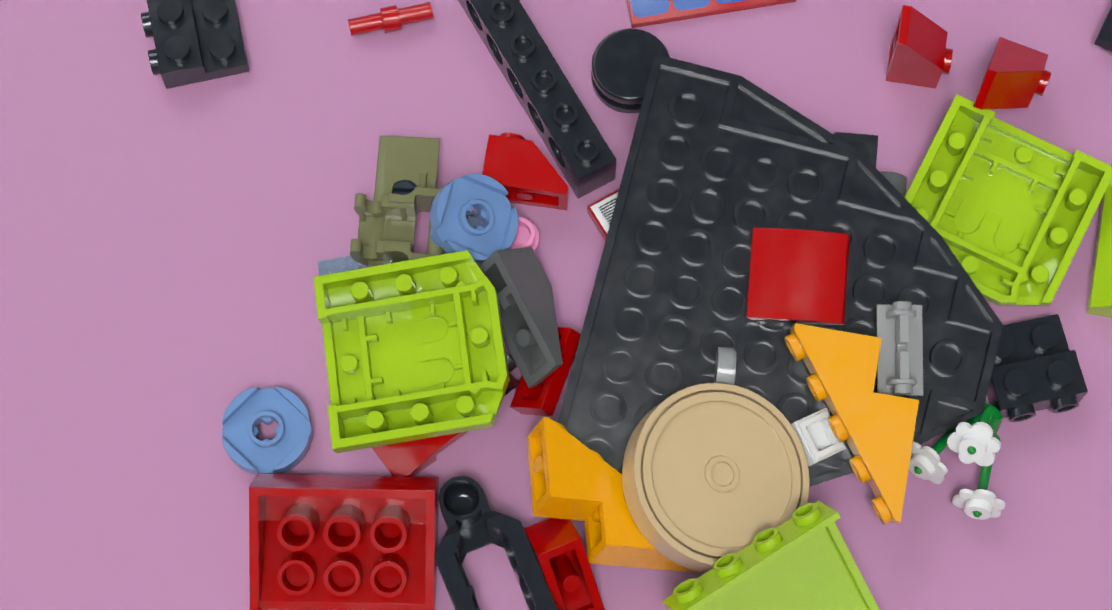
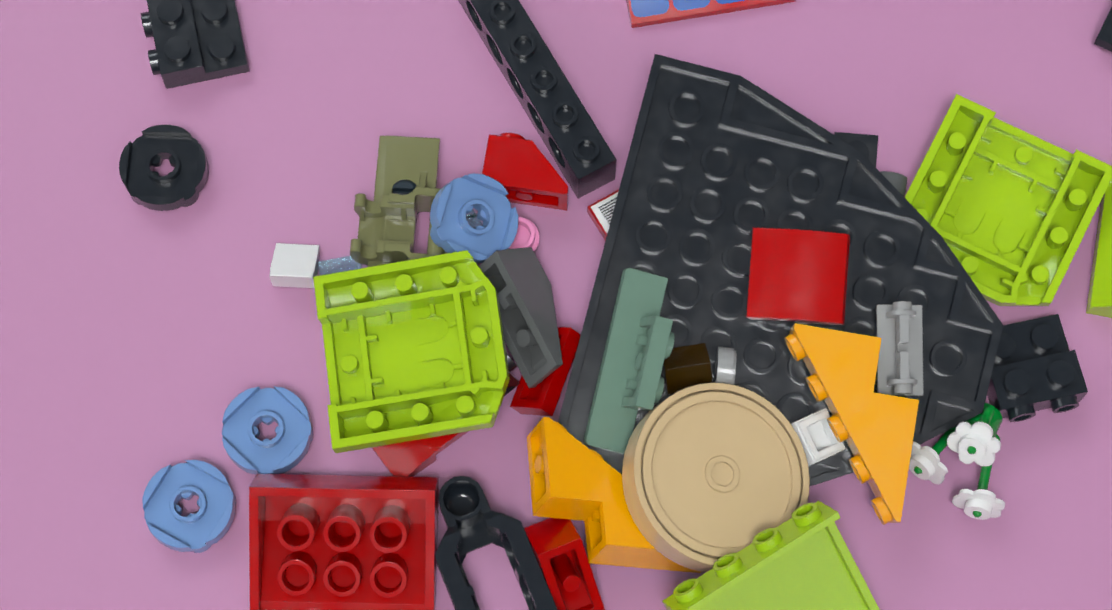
red bar [348,2,434,36] -> none
black head [591,29,670,113] -> none
red slope [886,5,953,88] -> none
red slope [973,37,1051,110] -> none
none -> black plate [119,124,208,211]
none -> medium blue plate [142,460,236,553]
none -> white slope [269,243,320,288]
none -> sand green bracket [584,268,675,454]
none -> dark brown slope [663,343,712,395]

